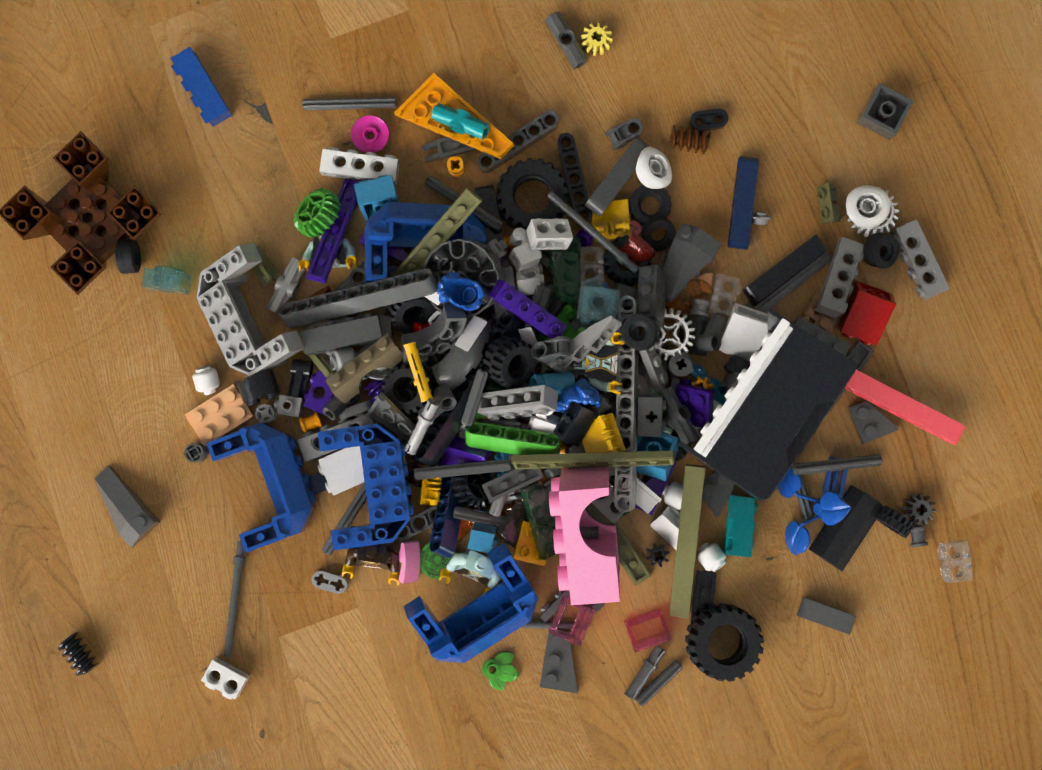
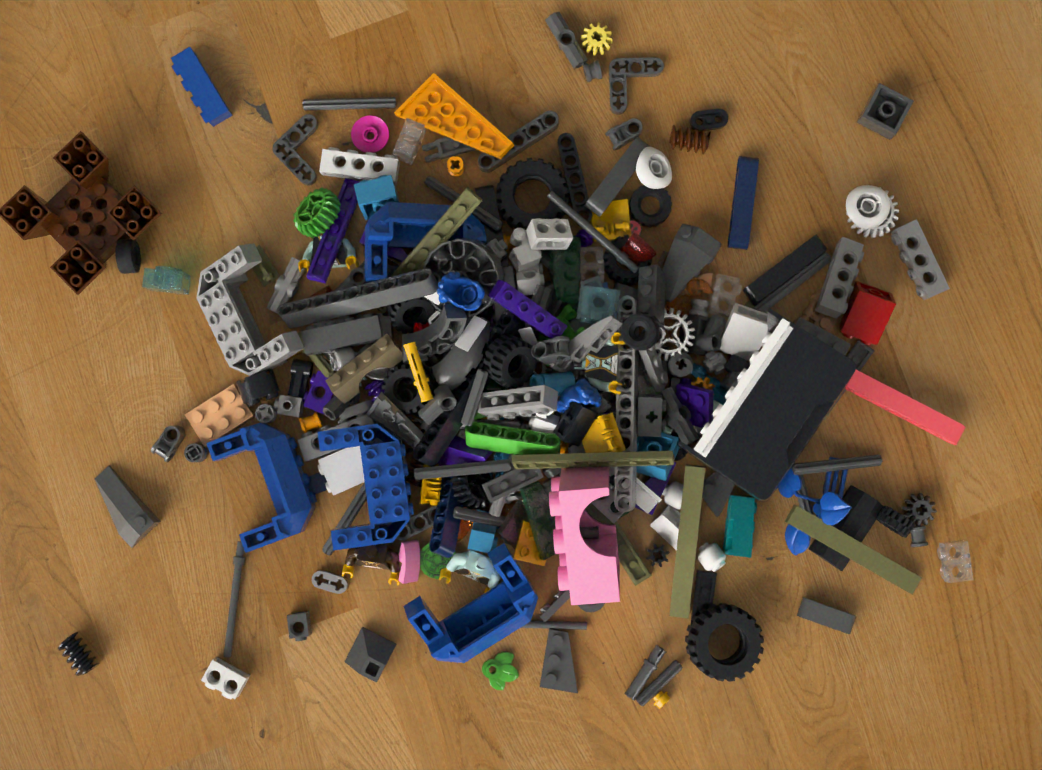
white head [192,365,220,395] -> none
light grey pin [404,398,440,455] -> none
teal piece [431,103,490,140] -> none
clear pink tile [549,596,595,646] -> none
clear pink tile [624,609,672,653] -> none
black tyre [641,217,676,251] -> none
light grey plate [752,212,771,225] -> none
olive hinge [817,183,841,225] -> none
dark grey wing [848,401,898,444] -> none
black tyre [863,233,900,269] -> none
none -> dark grey piece [151,426,185,463]
none -> dark grey beam [272,114,318,186]
none -> dark grey brick [287,611,312,641]
none -> dark grey slope [345,627,397,683]
none -> clear brick [392,118,426,165]
none -> dark grey wheel [583,60,602,83]
none -> dark grey beam [609,57,664,115]
none -> yellow plate [653,691,671,709]
none -> light grey gear [703,351,727,375]
none -> olive tile [785,504,922,595]

